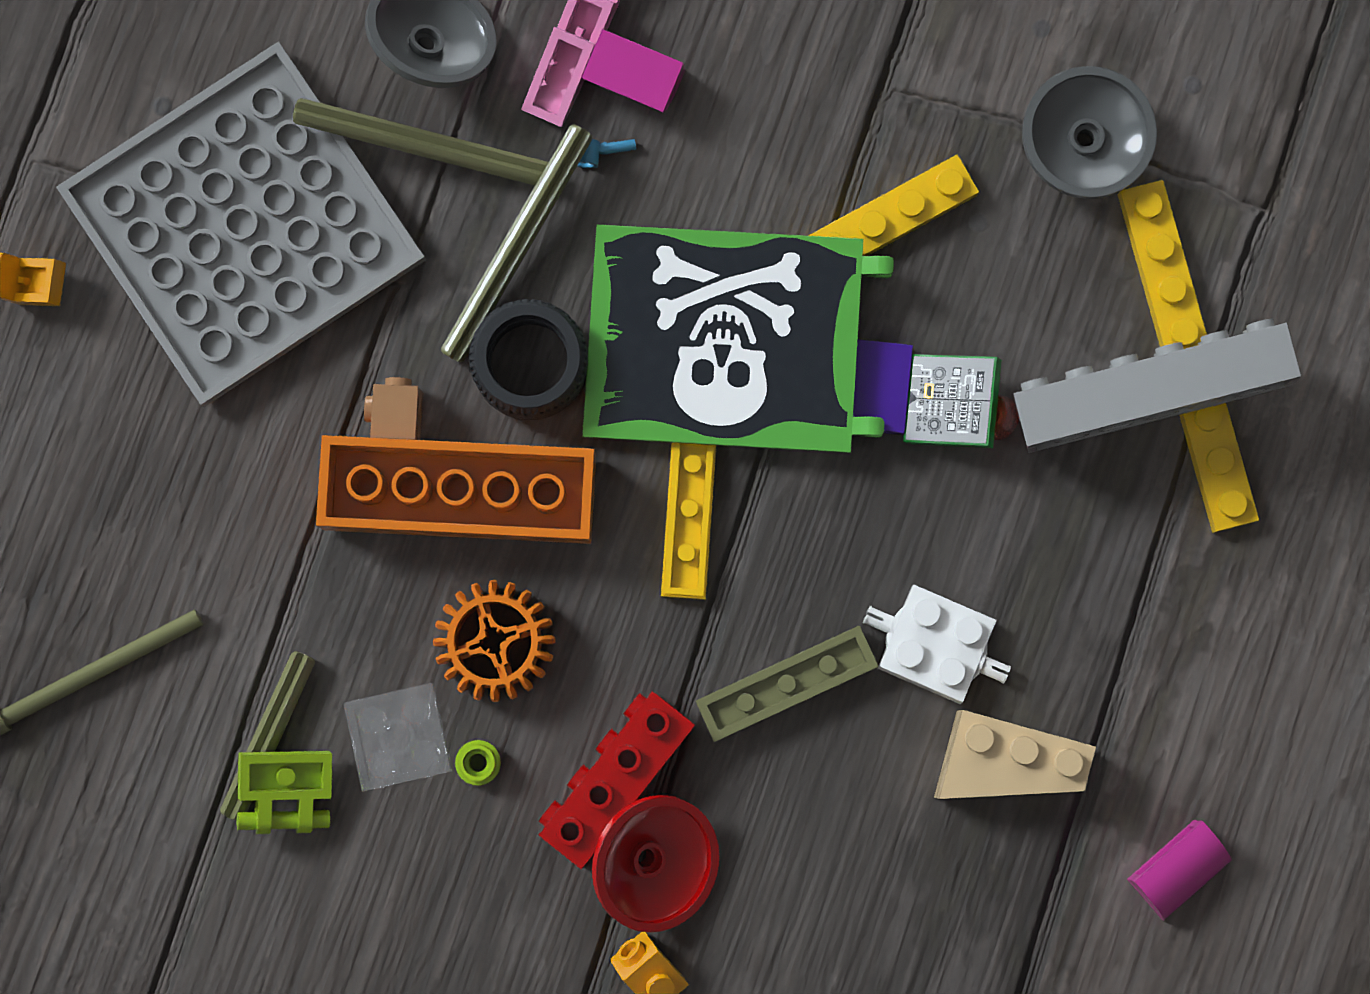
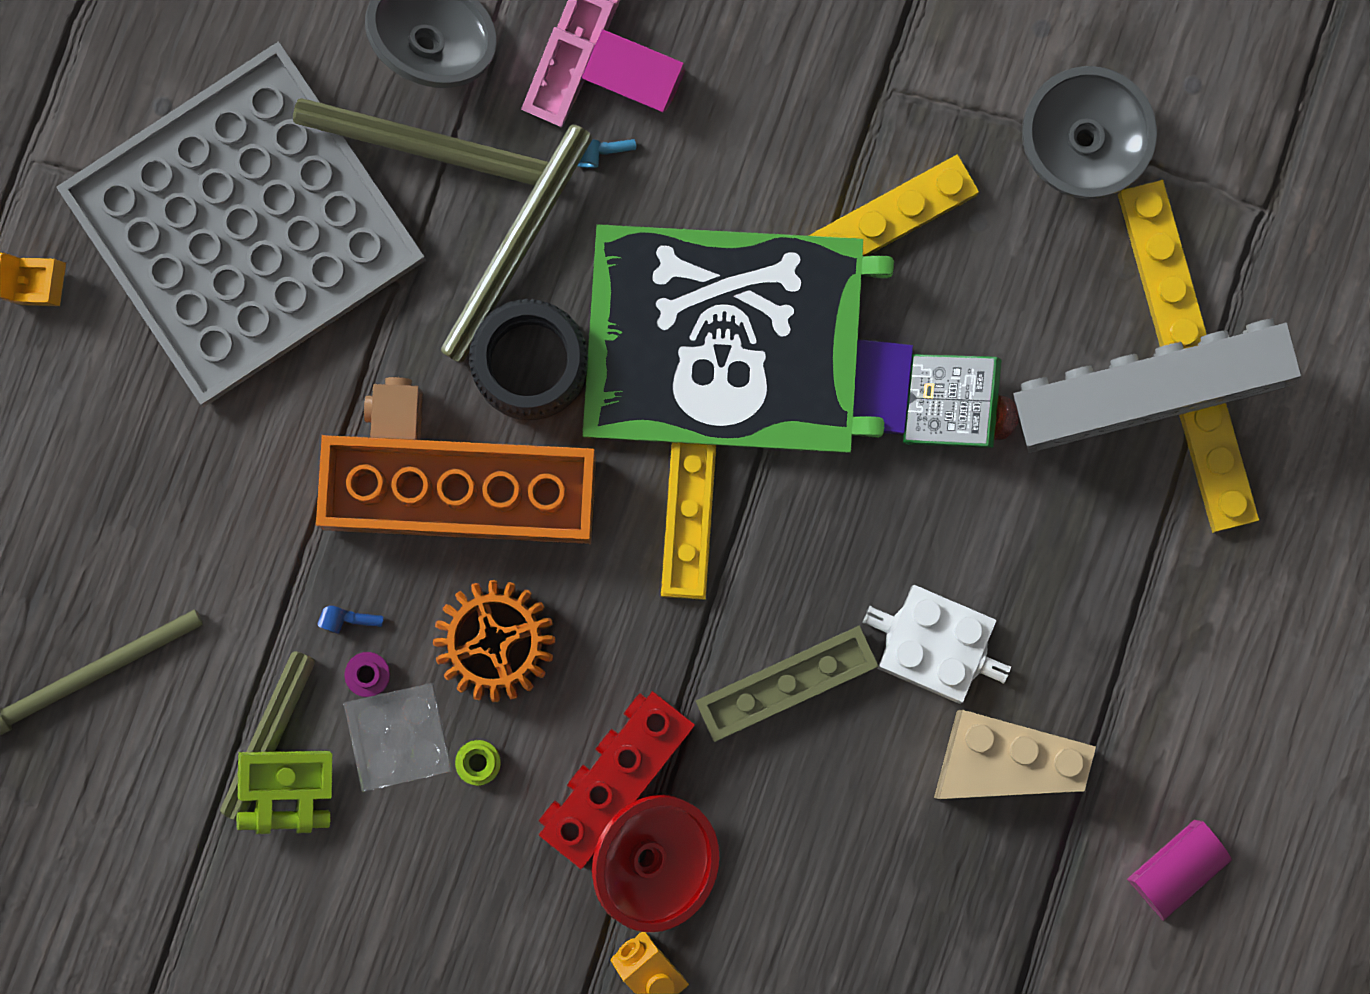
none -> blue hand [317,606,383,634]
none -> magenta plate [344,652,390,697]

